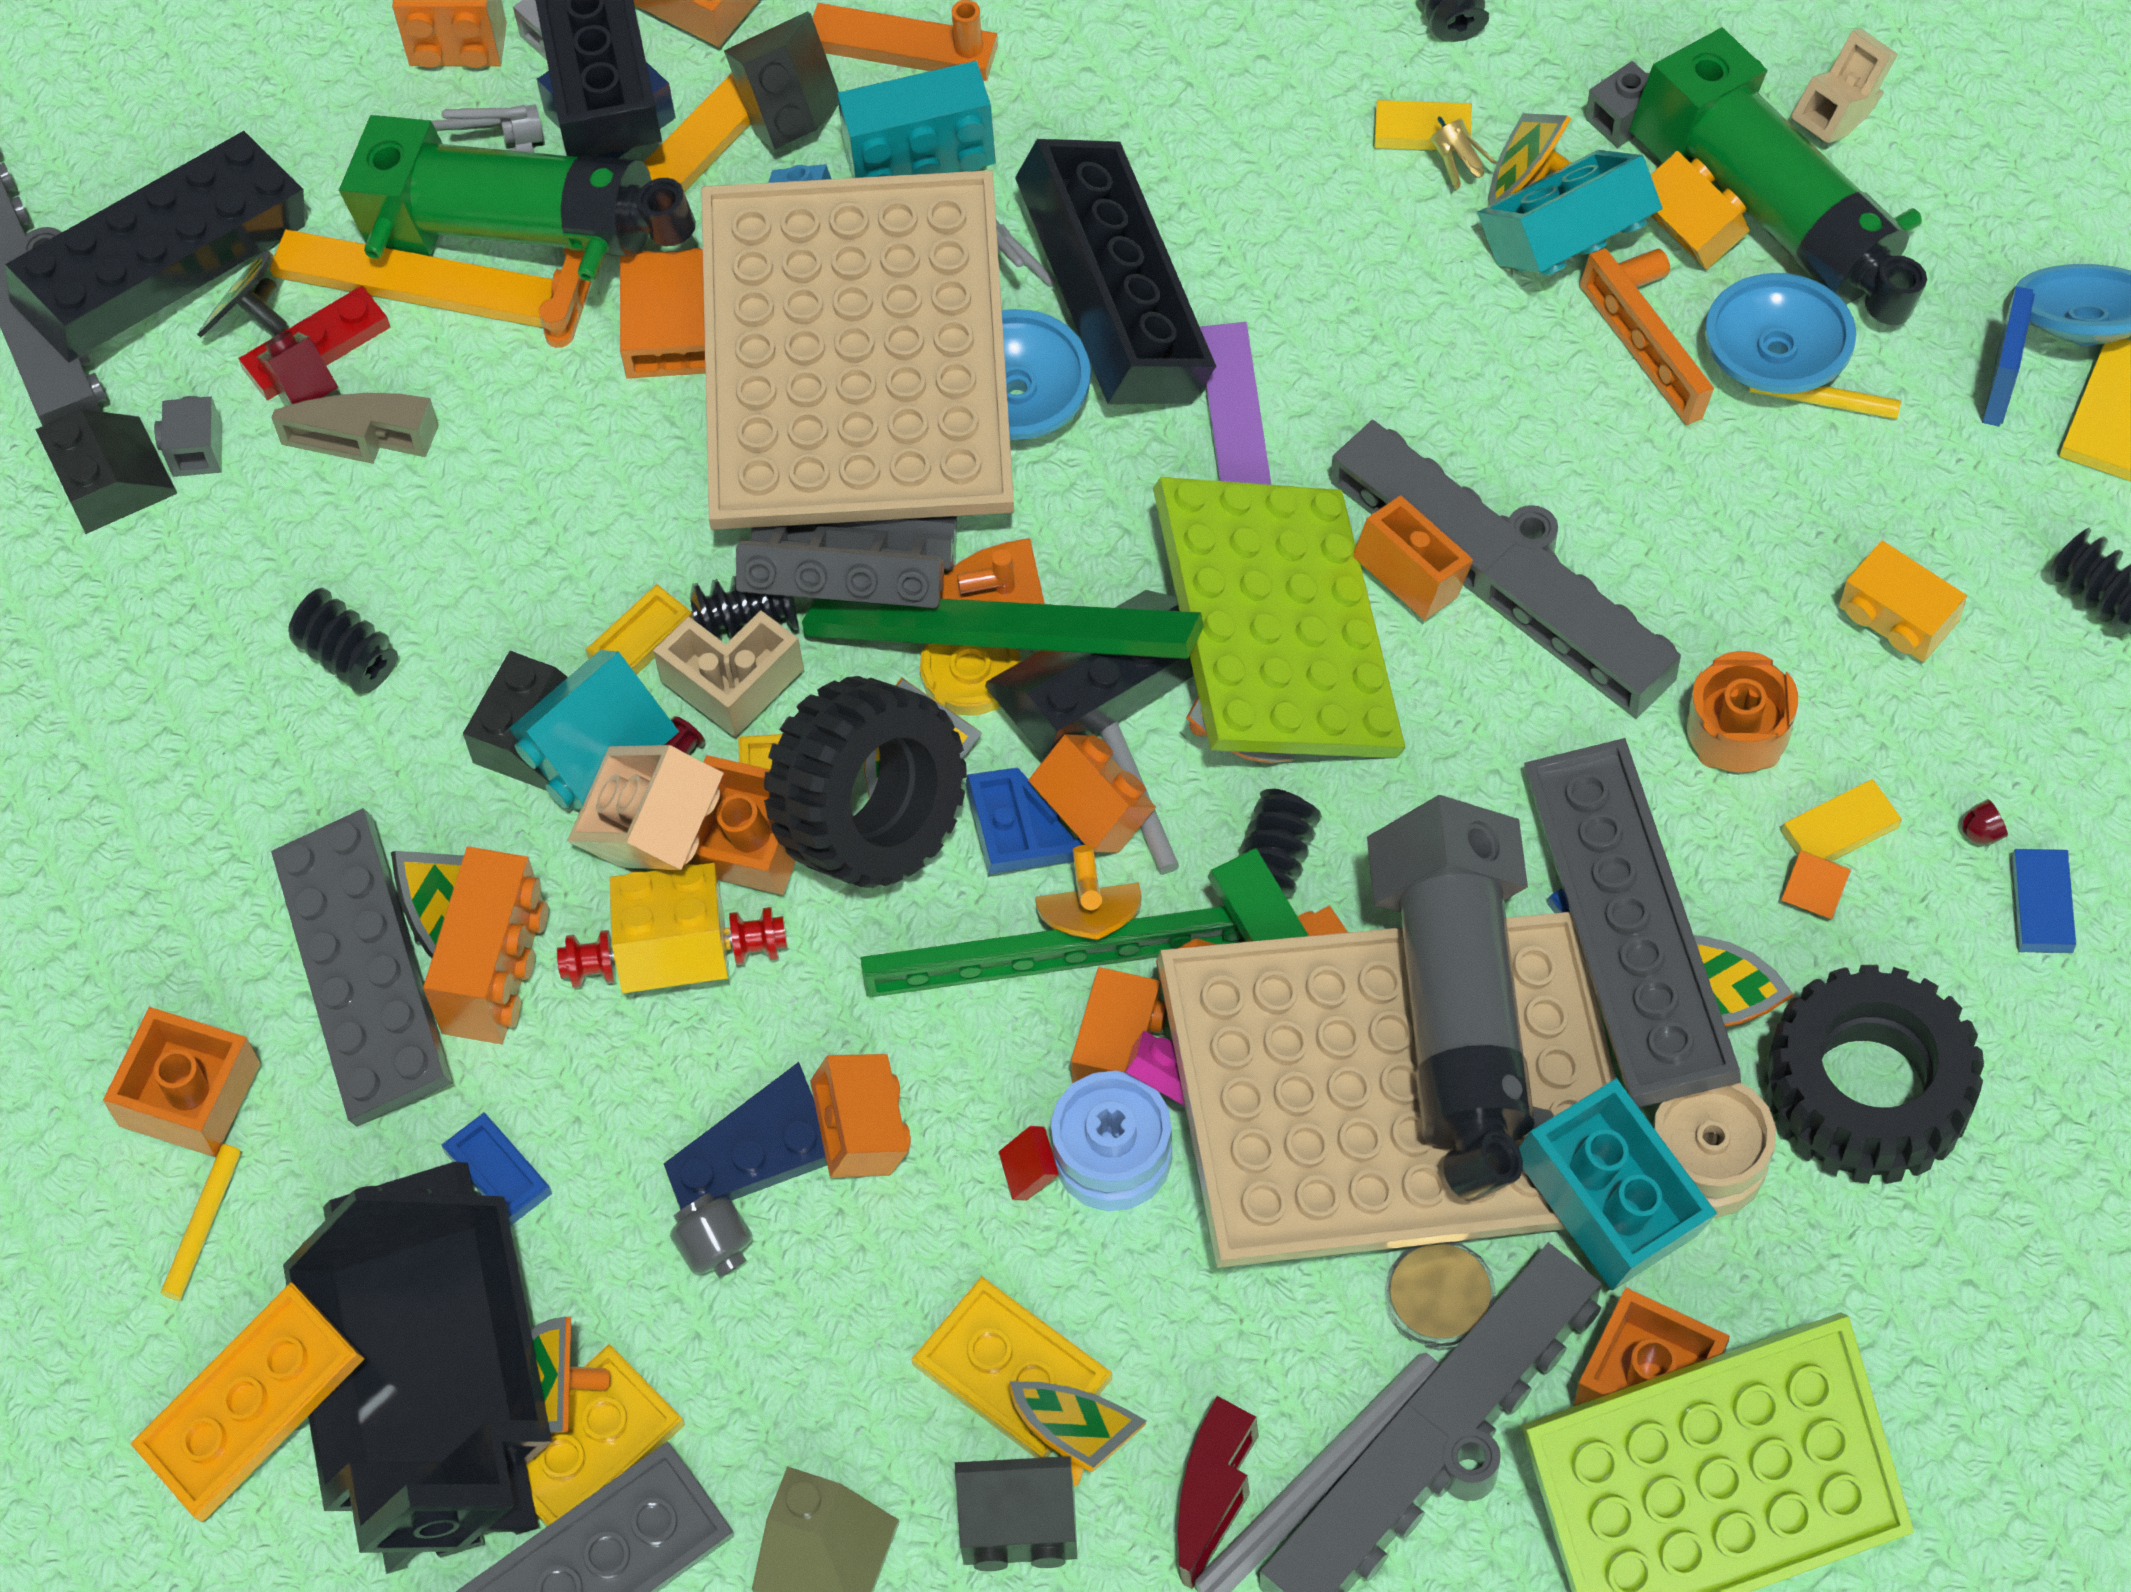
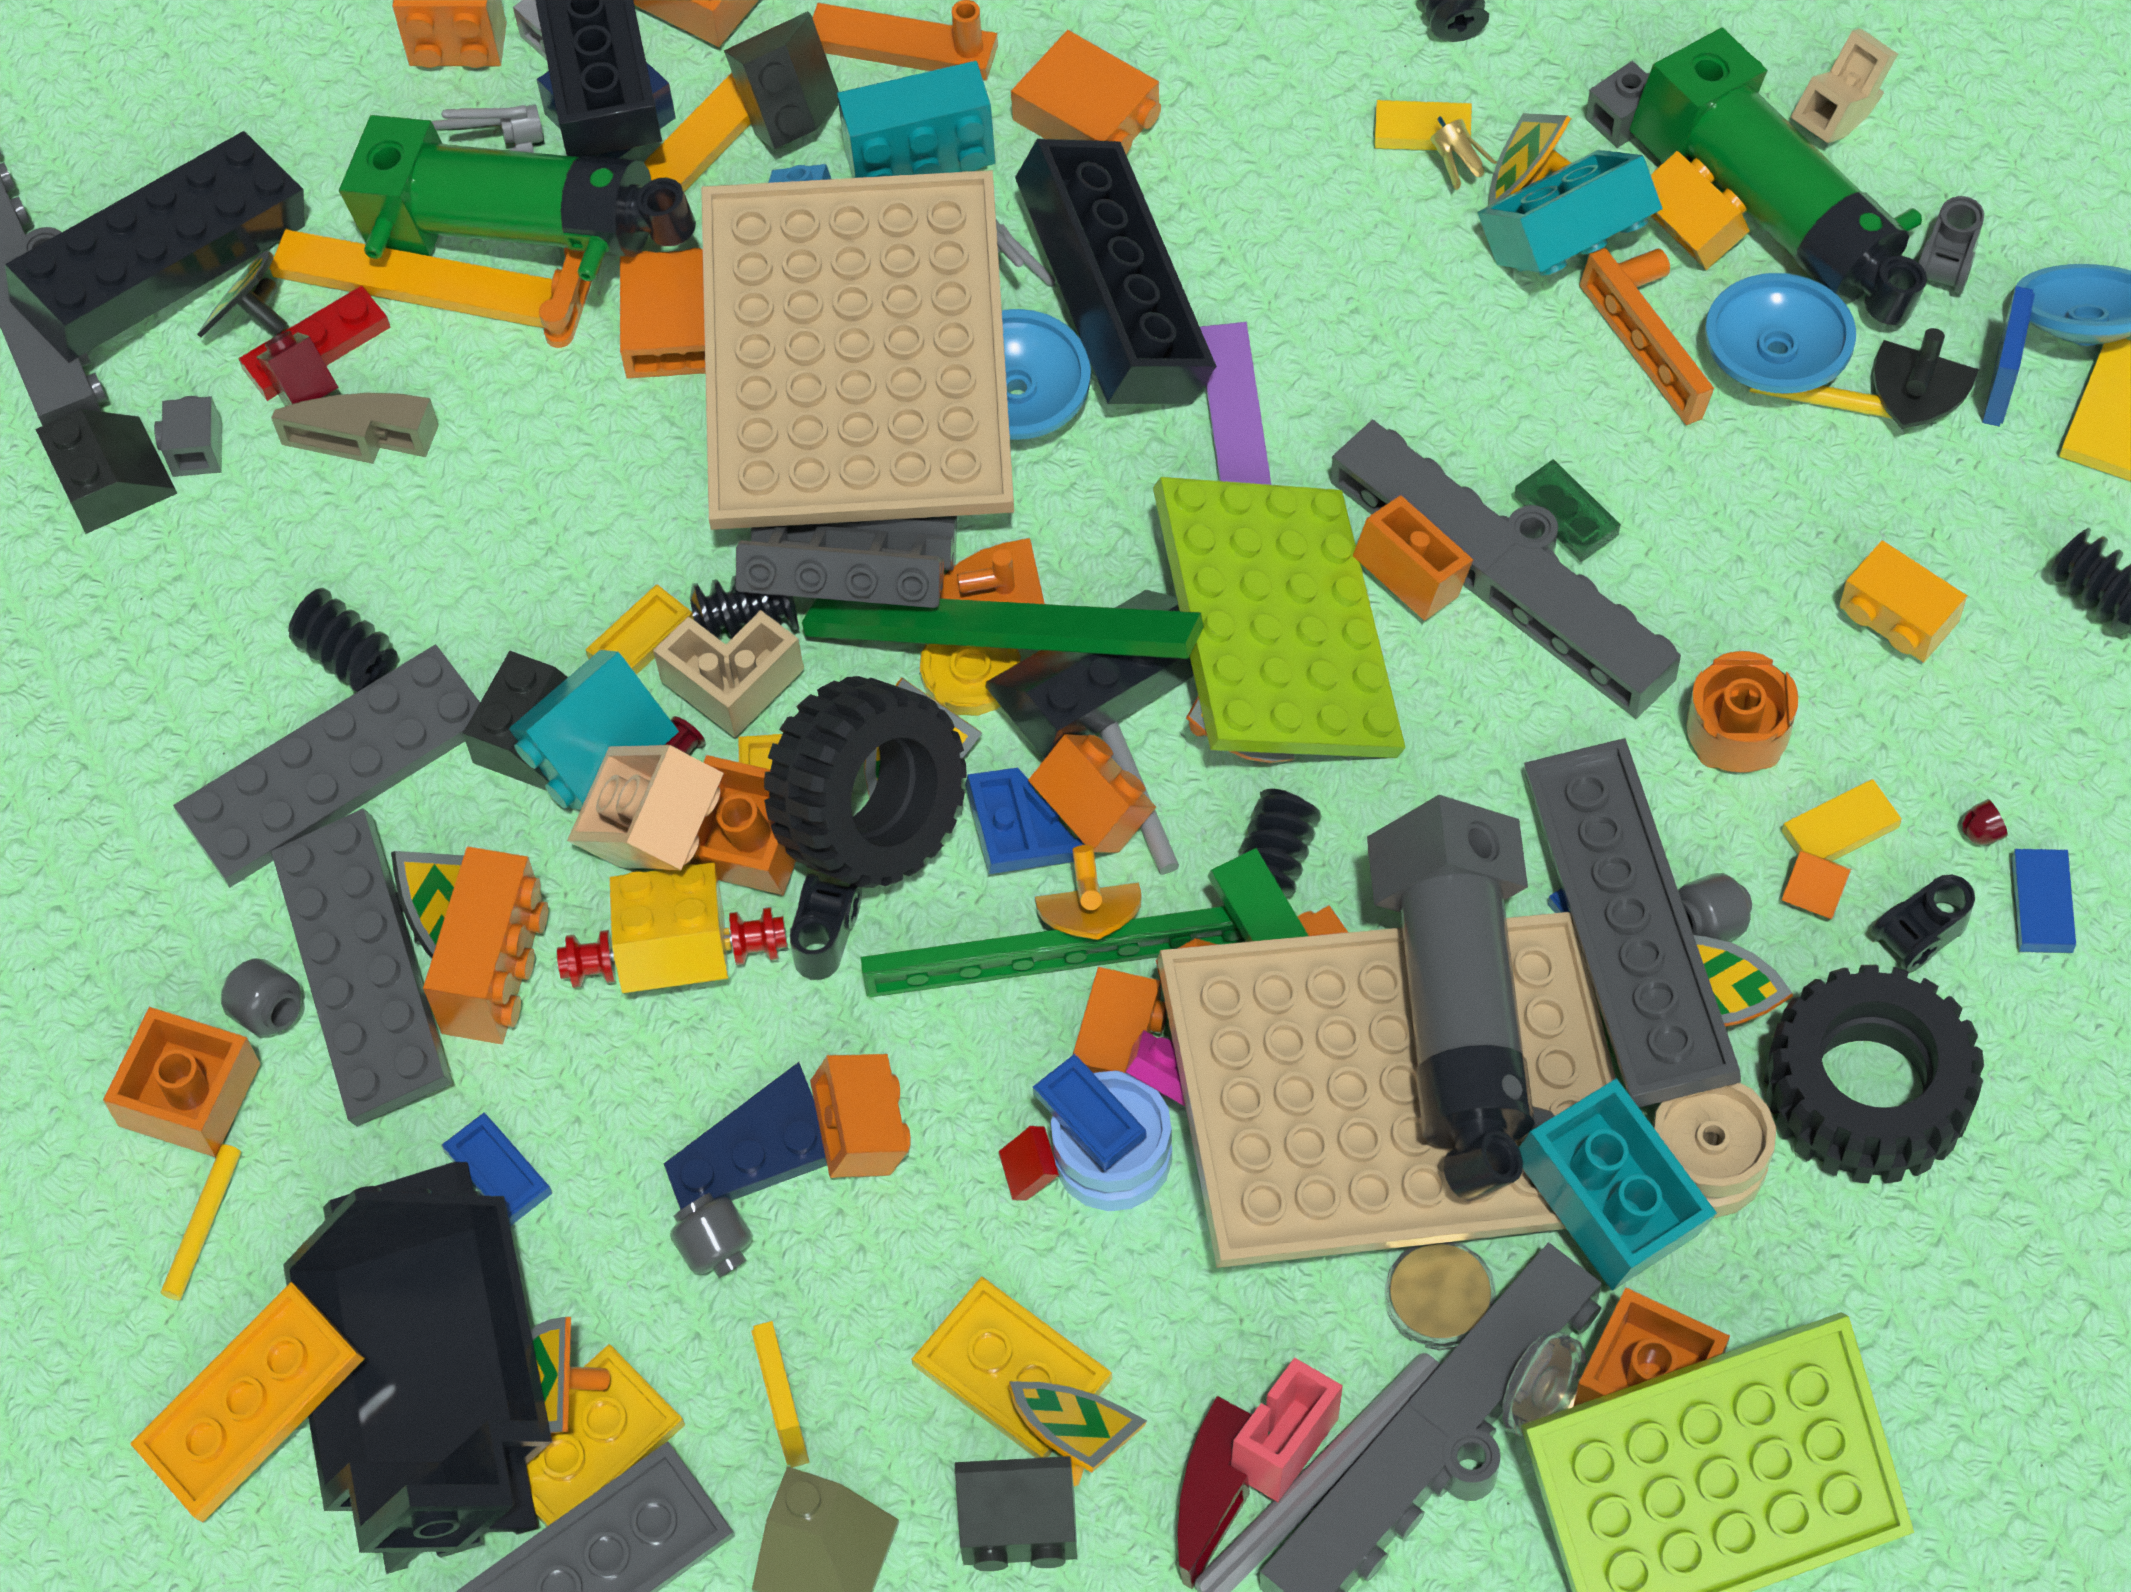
none -> dark grey plate [173,644,480,888]
none -> dark grey head [221,958,301,1036]
none -> yellow tile [751,1321,810,1468]
none -> black piece [790,873,862,980]
none -> orange brick [1011,30,1161,154]
none -> blue tile [1033,1054,1147,1171]
none -> coral piece [1231,1357,1343,1502]
none -> clear tile [1502,1330,1586,1440]
none -> clear green plate [1514,459,1621,562]
none -> dark grey head [1678,873,1752,942]
none -> black piece [1871,874,1975,973]
none -> pearl dark grey shield [1873,328,1979,429]
none -> dark grey piece [1919,196,1984,294]

